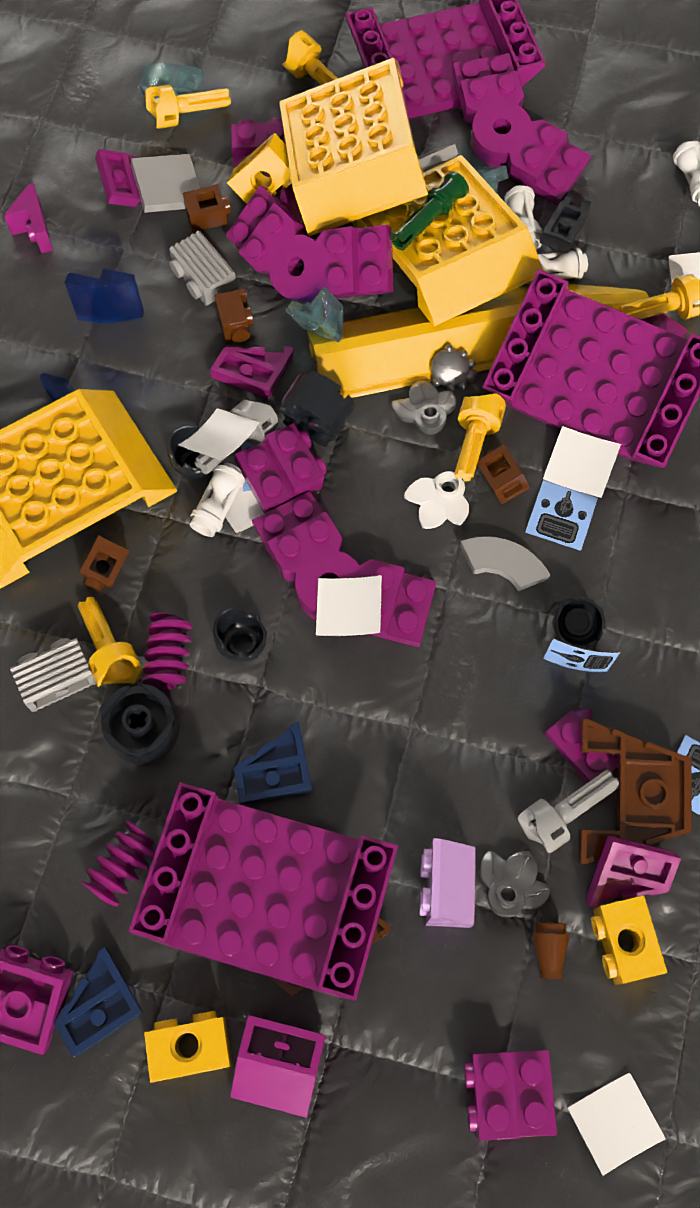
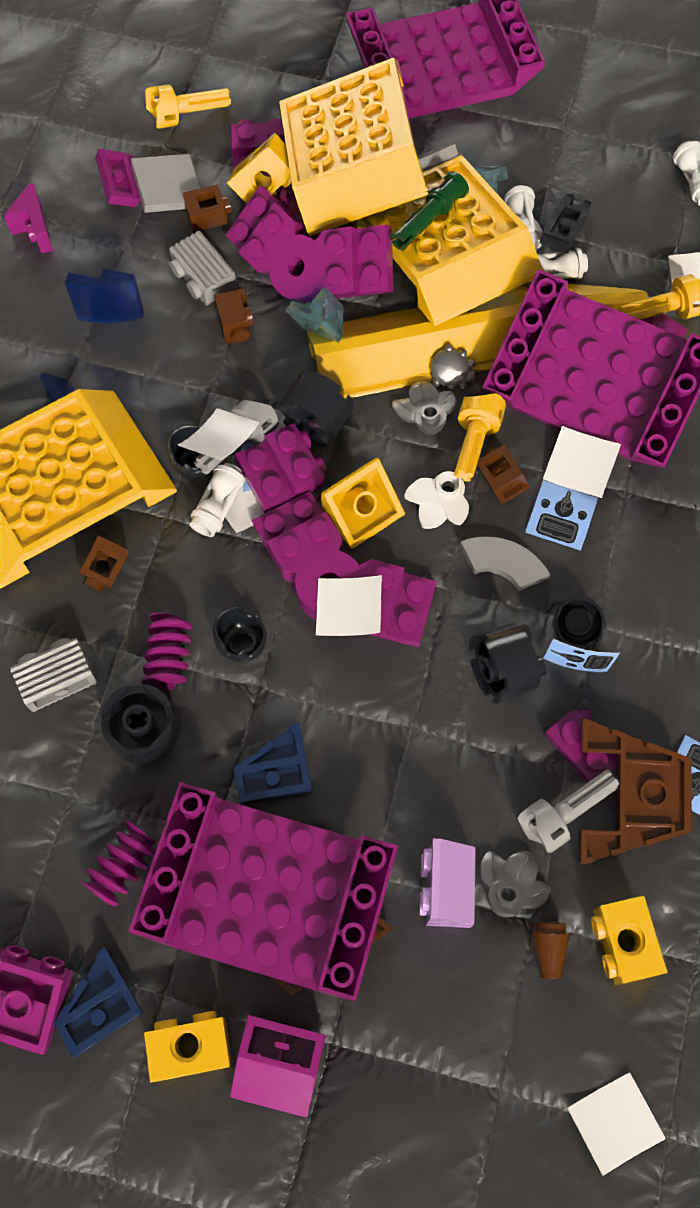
yellow piece [78,597,143,688] -> none
clear light blue slope [138,63,205,96] -> none
magenta wing [210,347,294,399] -> none
yellow piece [282,30,338,85] -> none
magenta plate [452,53,591,206] -> none
magenta plate [464,1050,557,1141] -> none
magenta wing [585,836,681,908] -> none
none -> yellow slope [321,458,405,549]
none -> black brick [469,623,546,704]

